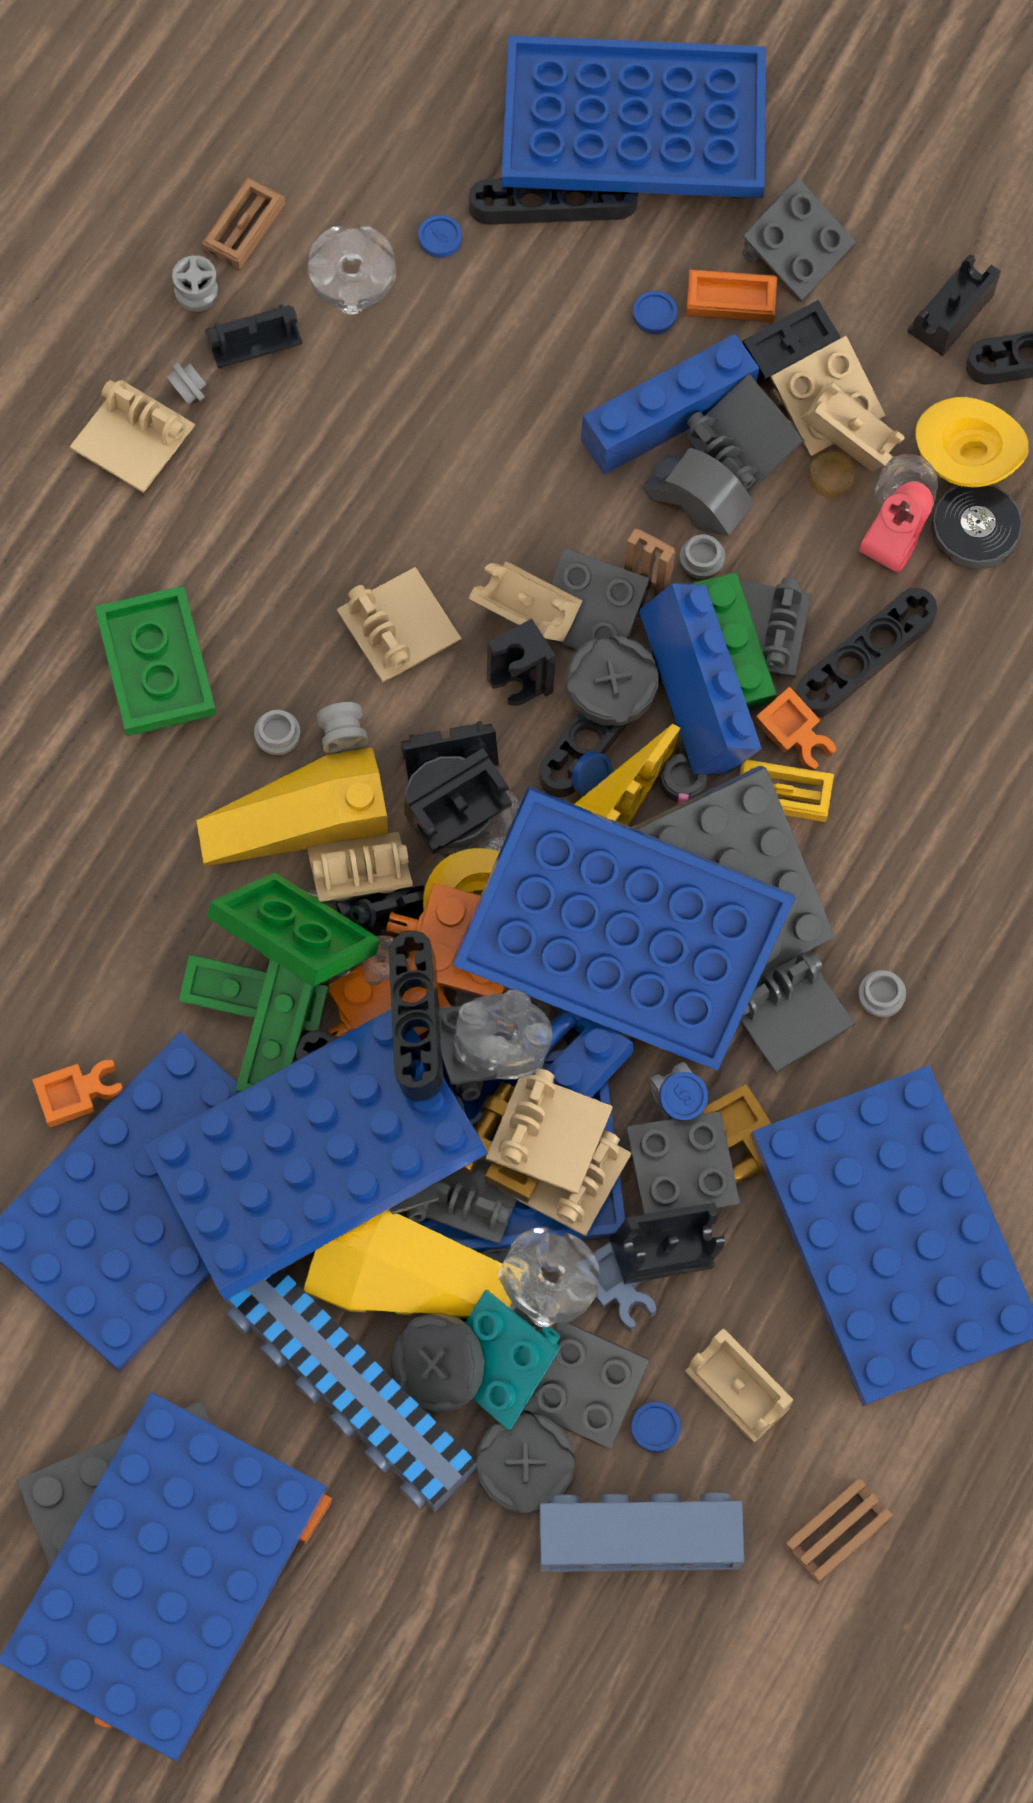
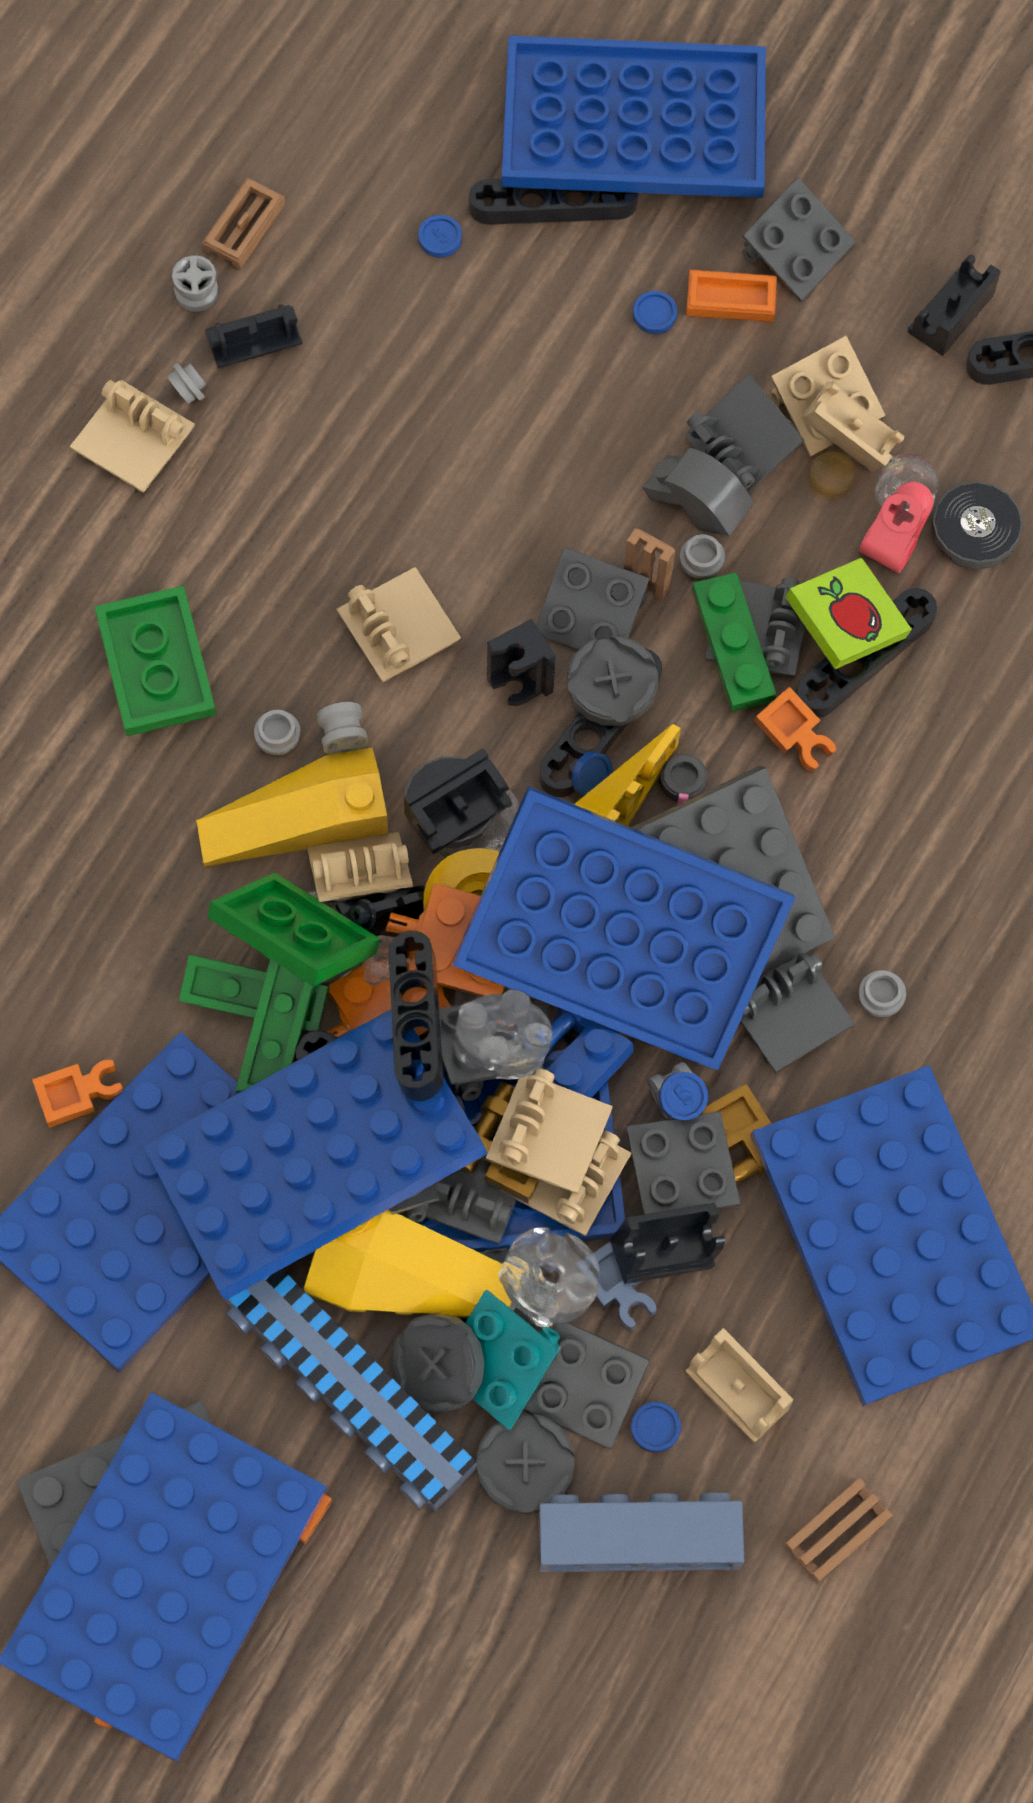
clear plate [308,225,396,314] -> none
black hinge [400,721,499,782] -> none
tan hinge [468,561,583,642] -> none
blue brick [581,334,759,475] -> none
blue brick [639,583,762,774] -> none
yellow tile [740,759,834,822] -> none
black hinge [742,300,841,384] -> none
yellow hat [916,397,1029,487] -> none
none -> lime tile [785,558,912,669]

